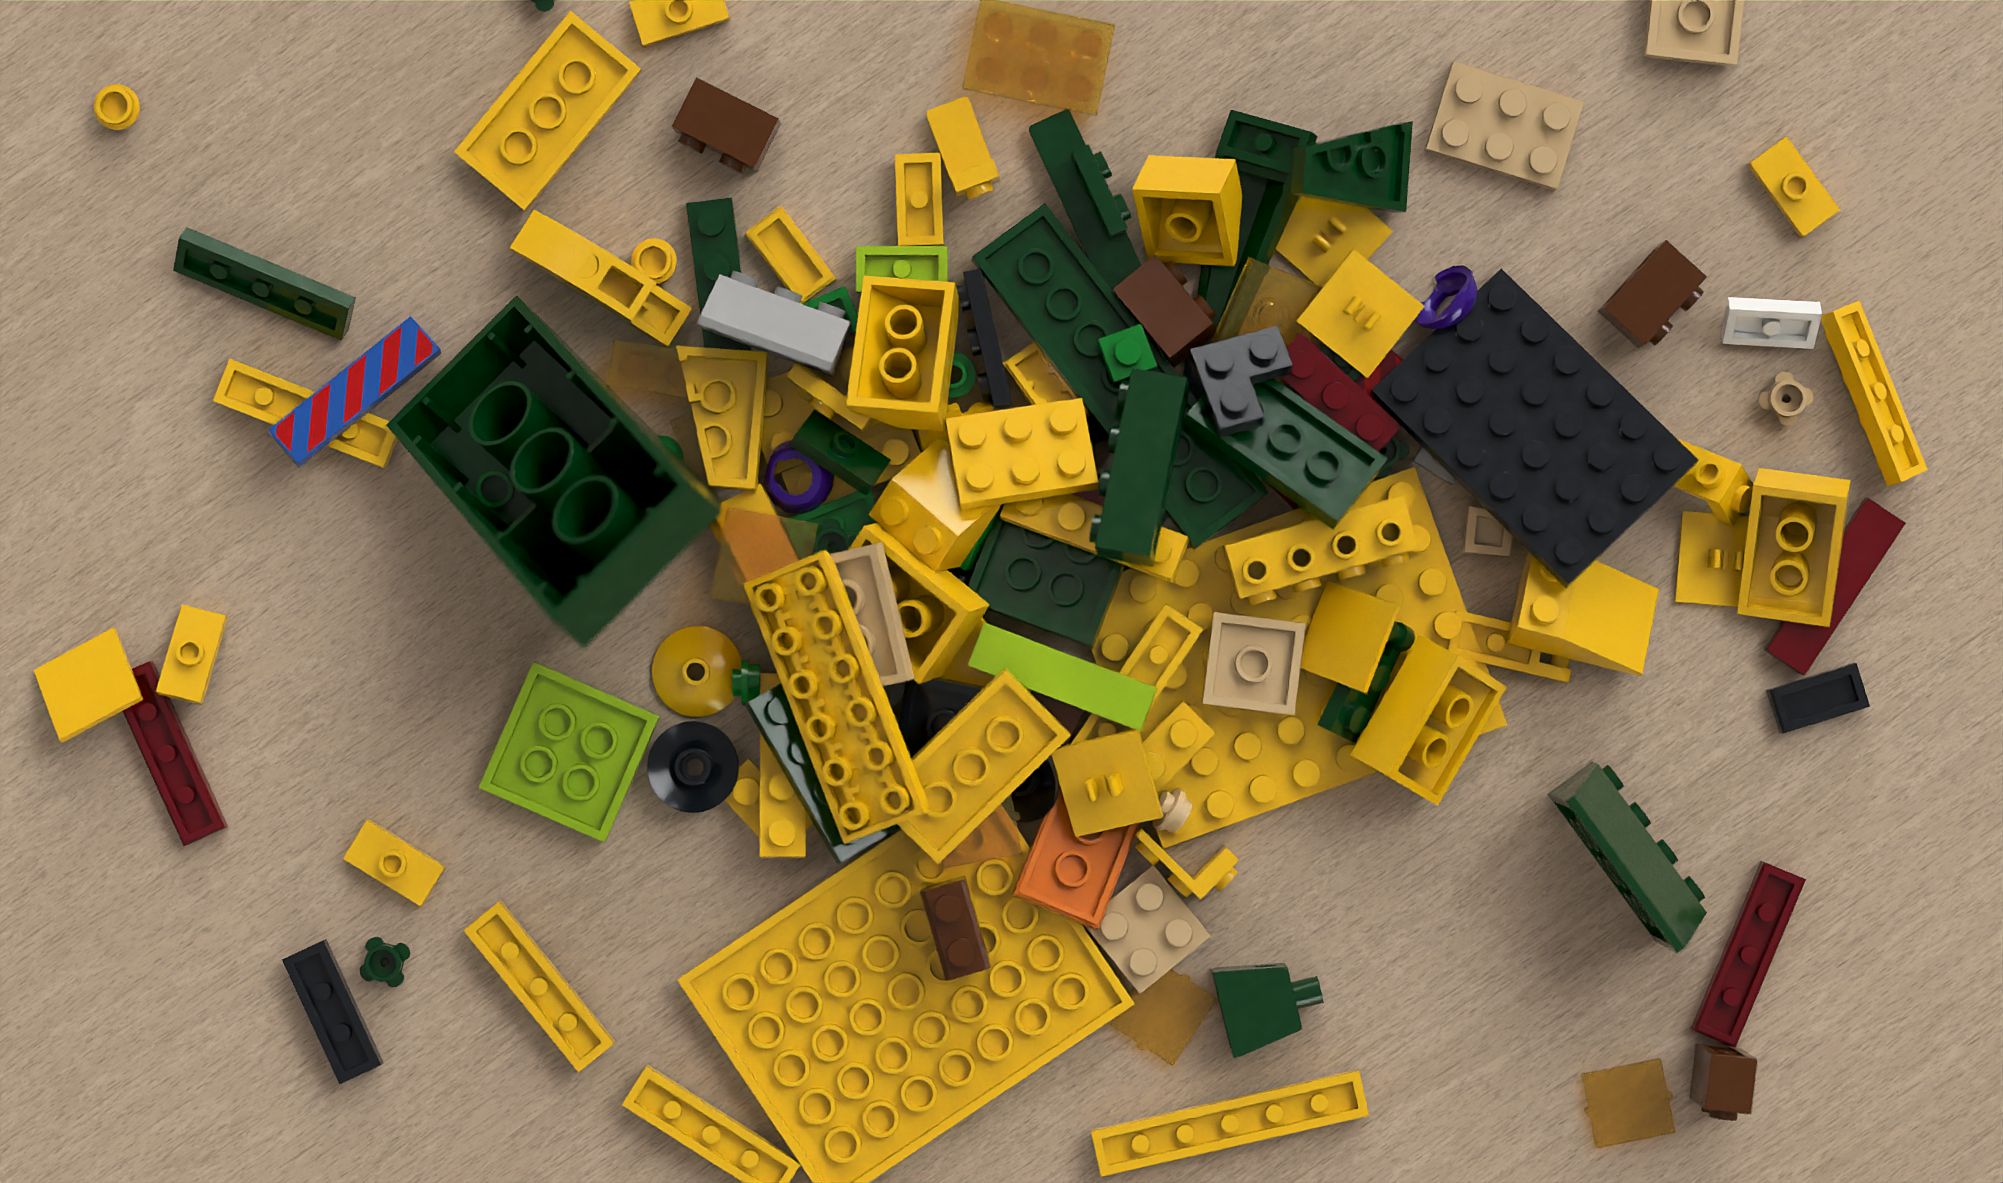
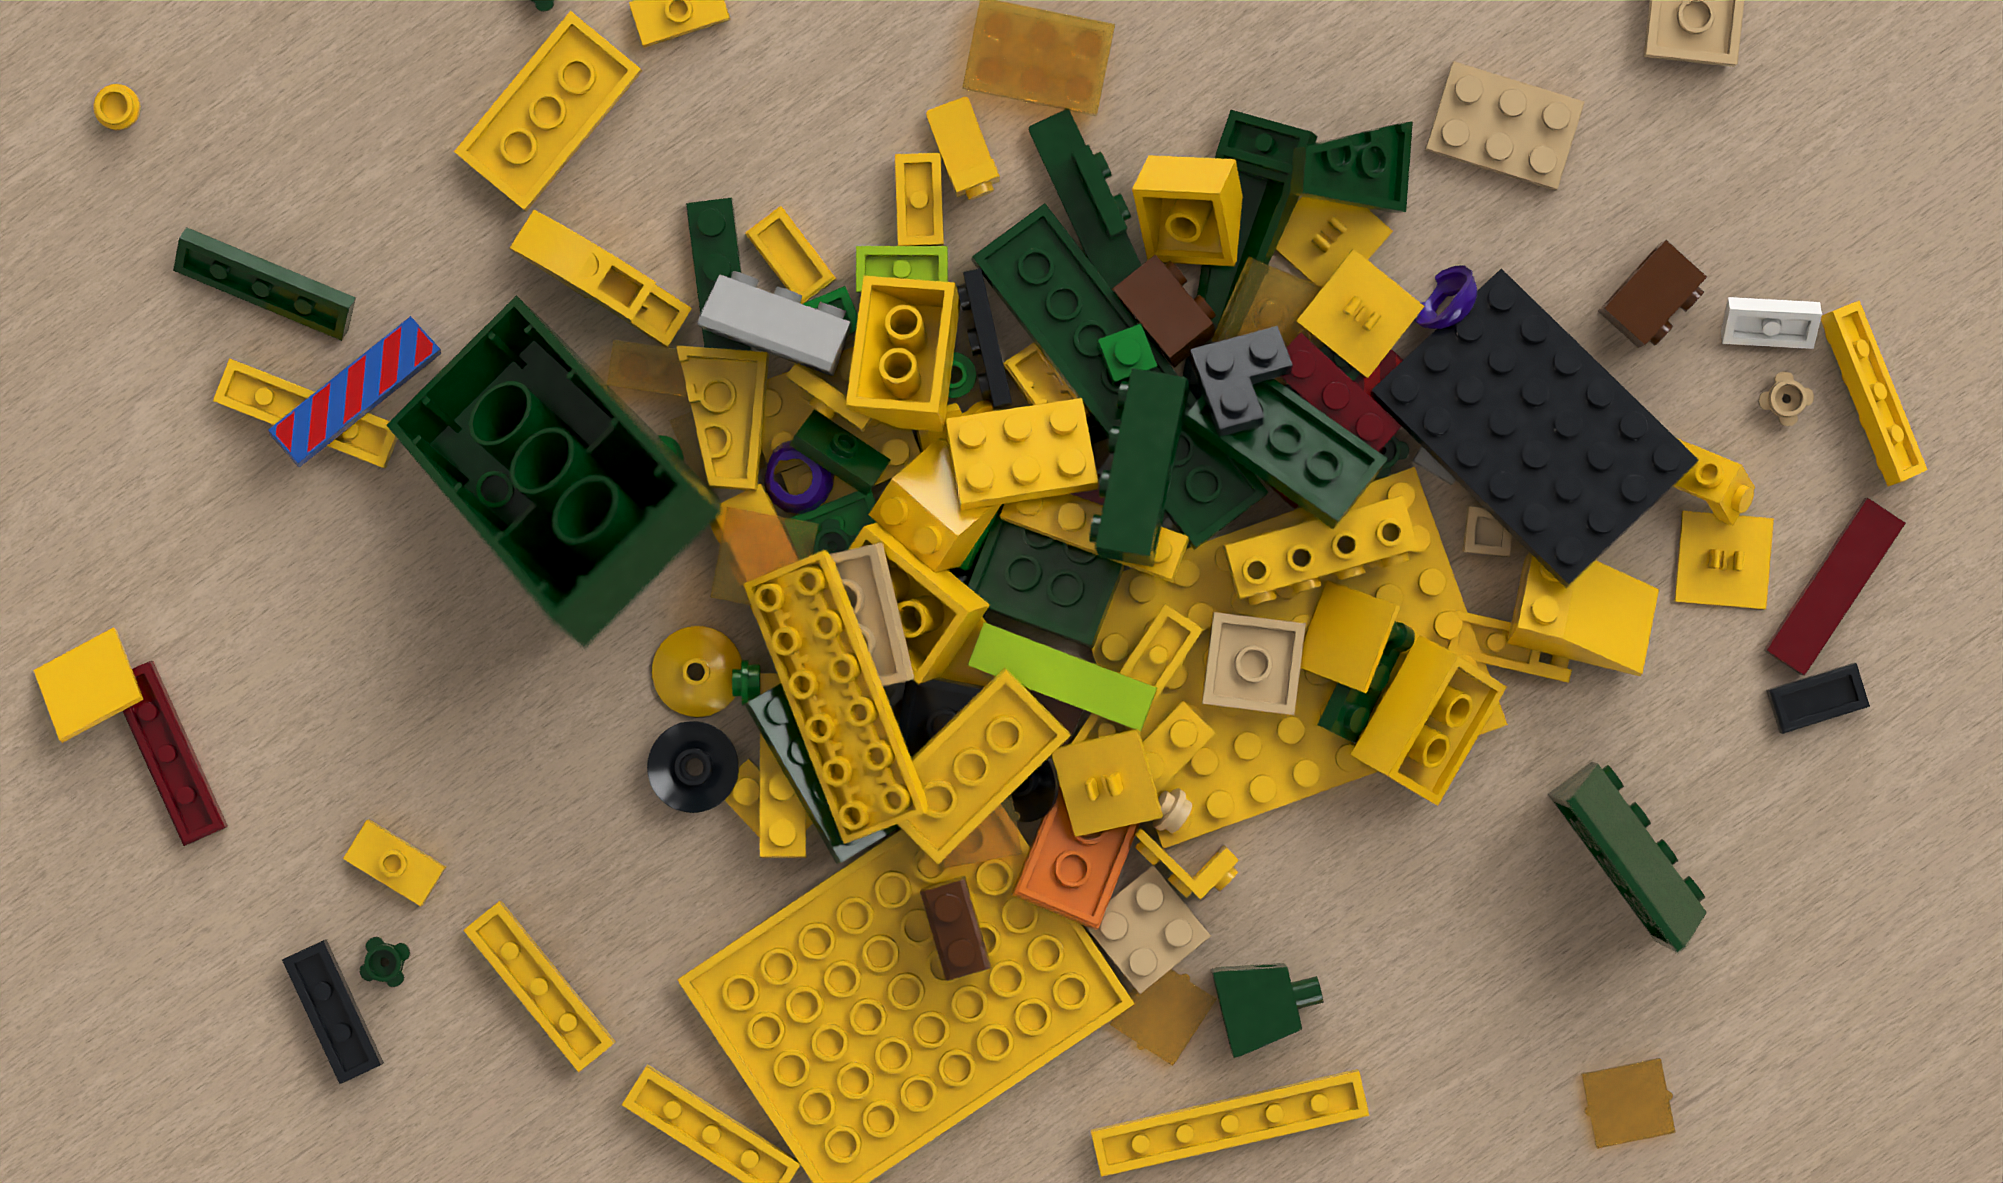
yellow plate [156,604,228,705] -> none
lime plate [479,662,661,843] -> none
yellow plate [631,238,677,284] -> none
reddish brown brick [672,77,781,174] -> none
reddish brown brick [1689,1044,1758,1121] -> none
dark red tile [1690,861,1806,1048] -> none
yellow slope [1737,468,1851,627] -> none
yellow plate [1747,136,1840,238] -> none

